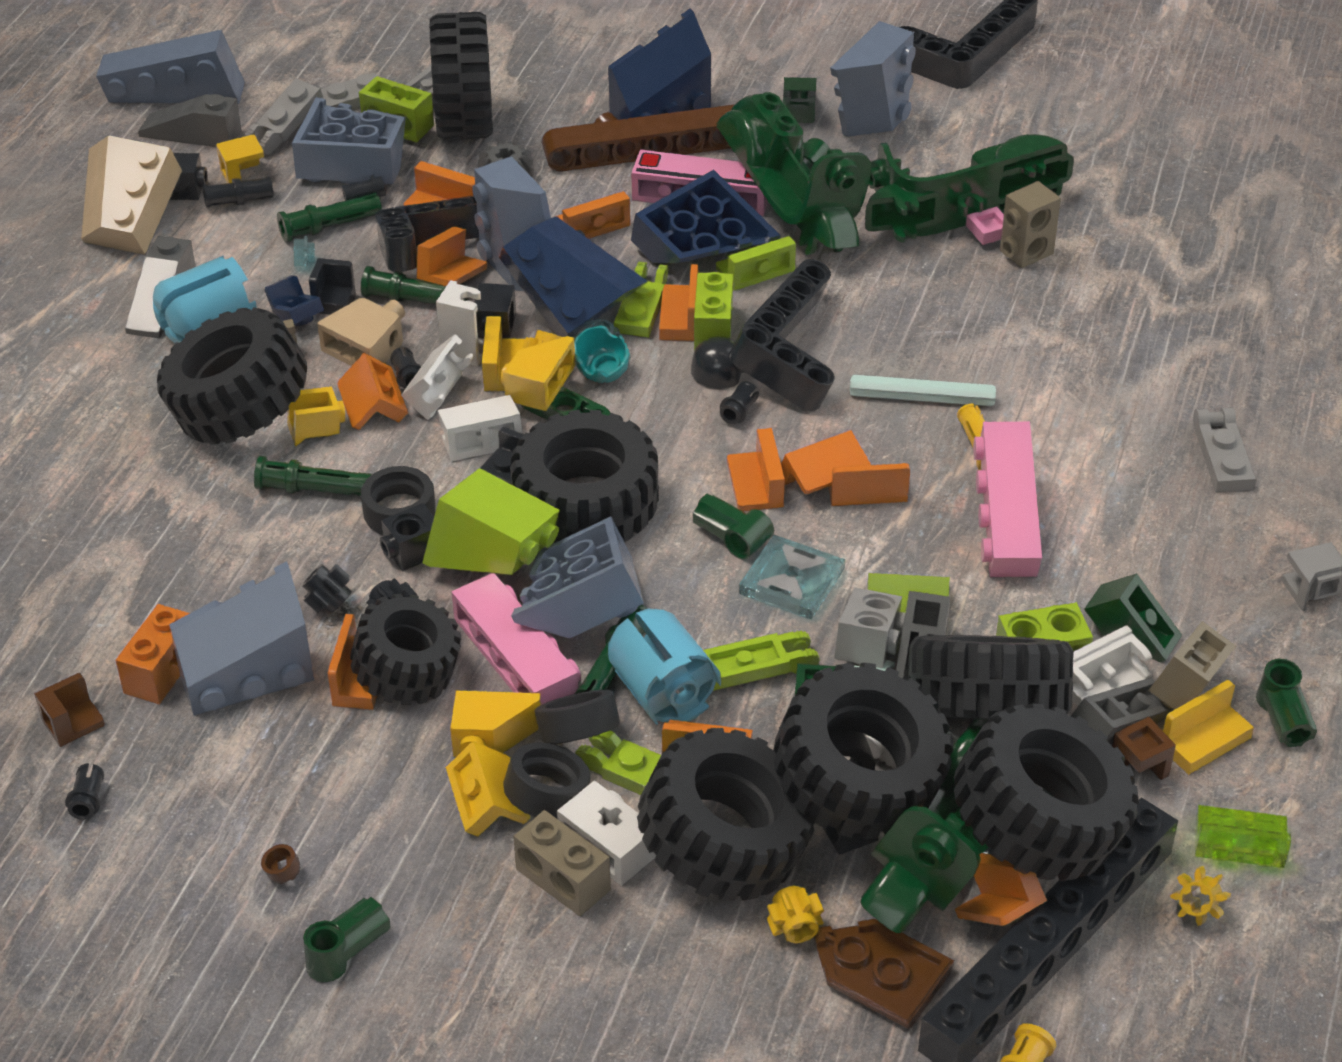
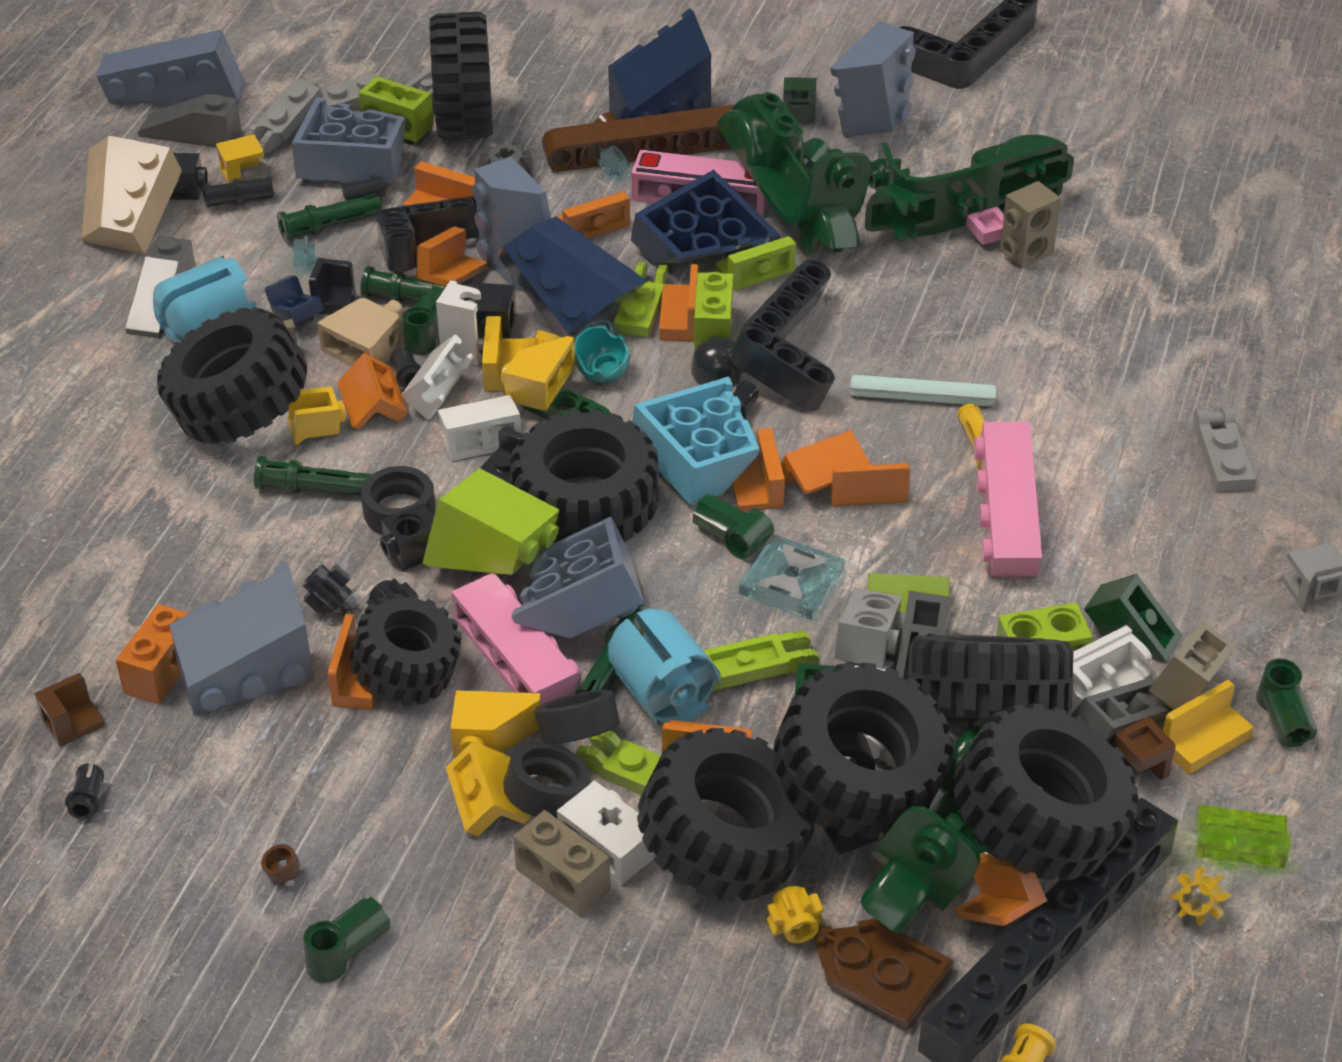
none -> dark green piece [402,286,444,354]
none -> clear light blue plate [598,145,629,177]
none -> medium azure wedge [632,377,760,505]

